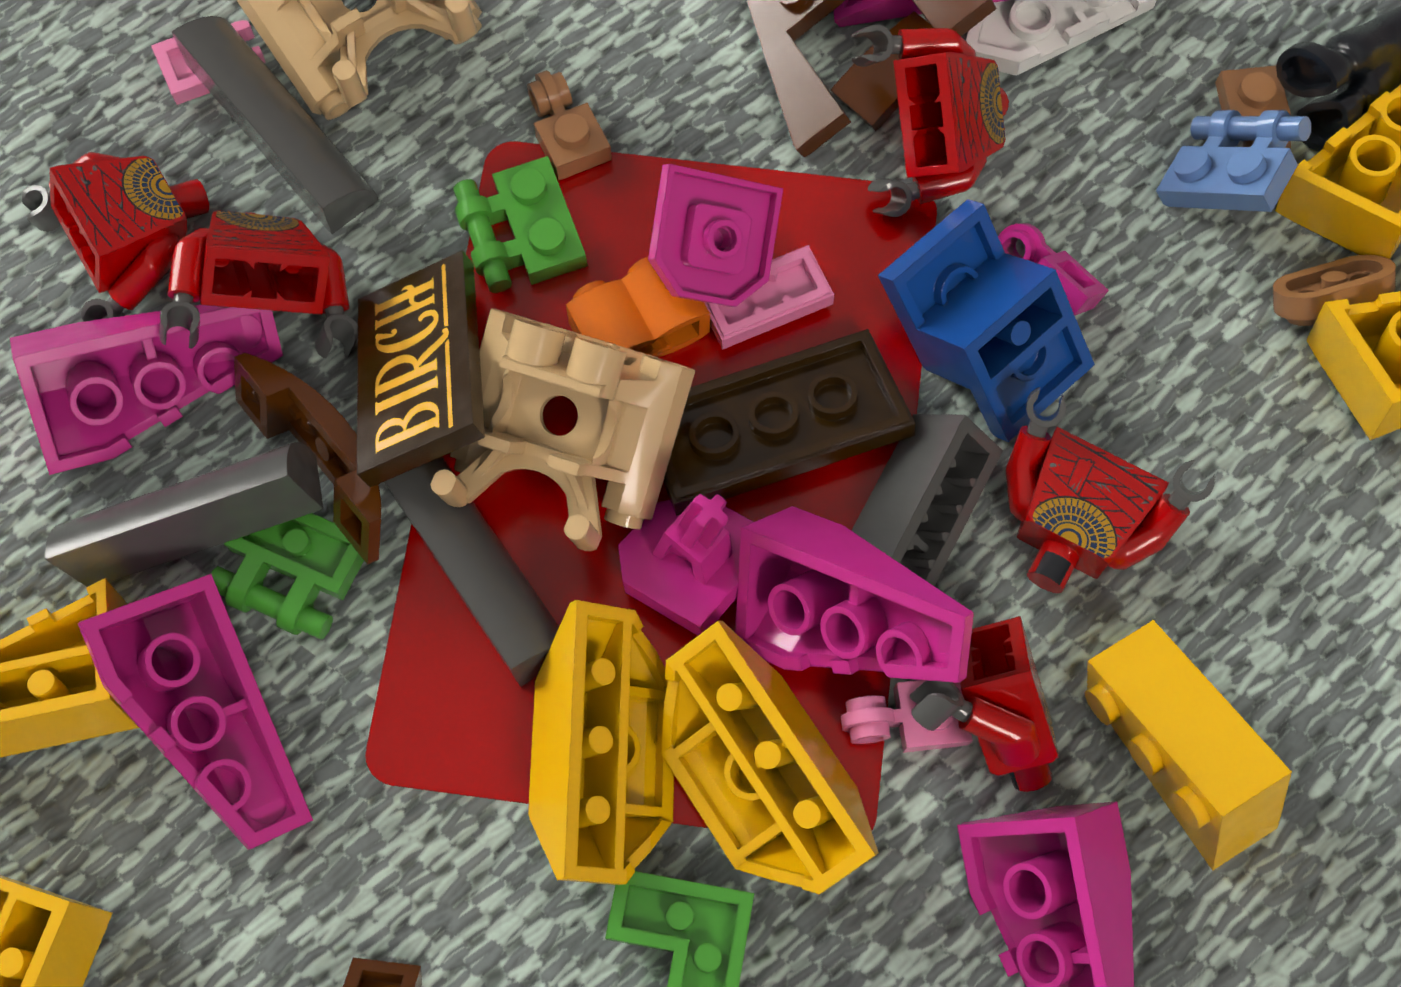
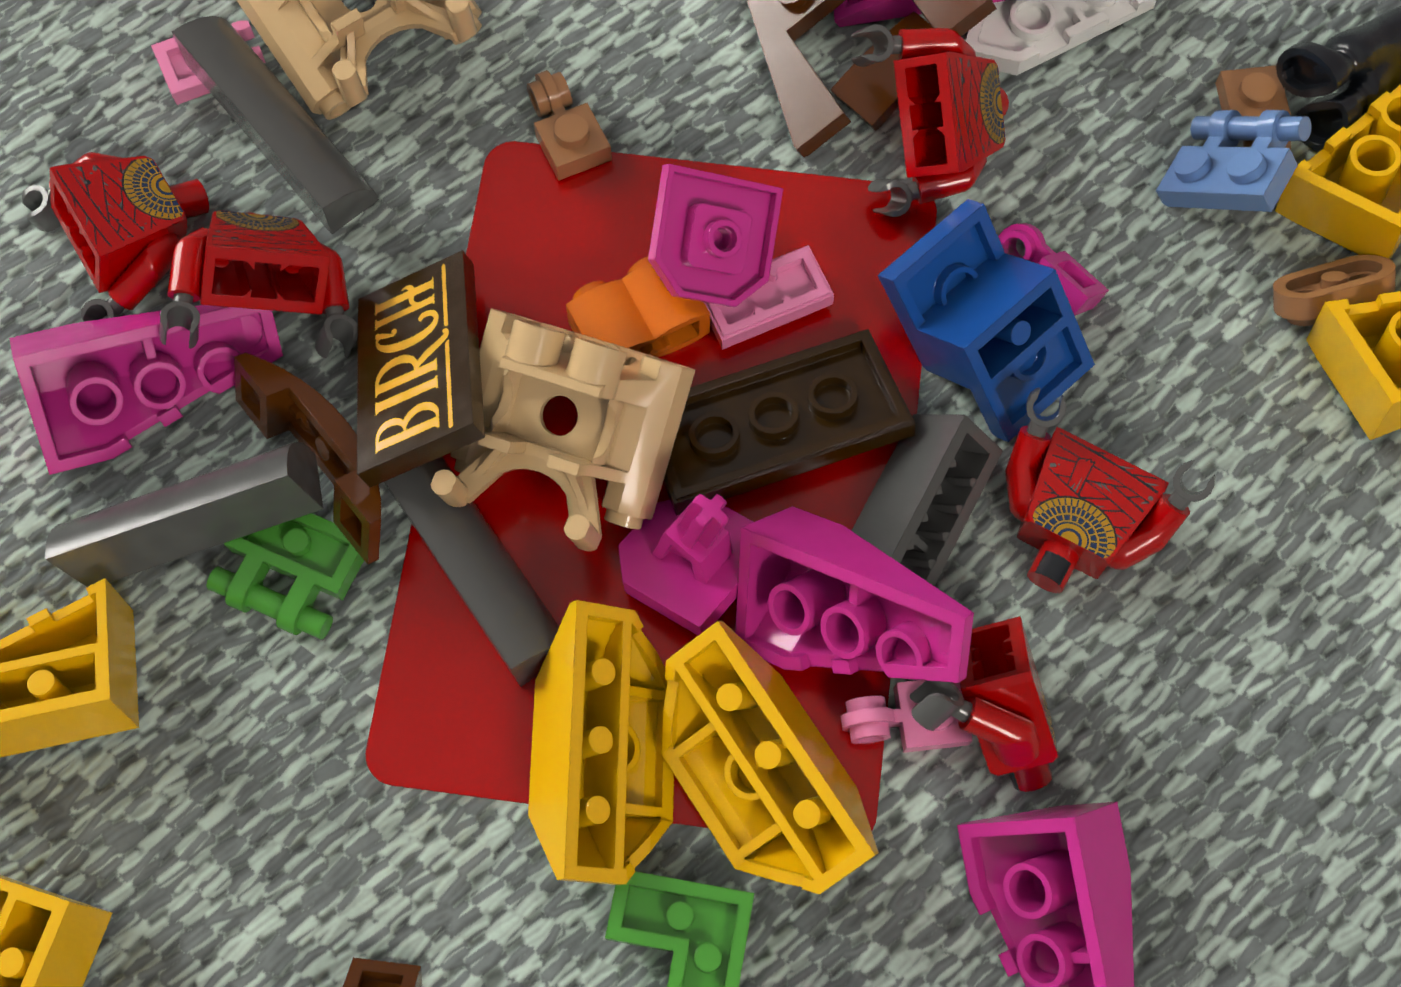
dark pink wedge [78,574,313,850] -> none
bright green plate [453,156,588,293] -> none
yellow wedge [1085,620,1292,871] -> none

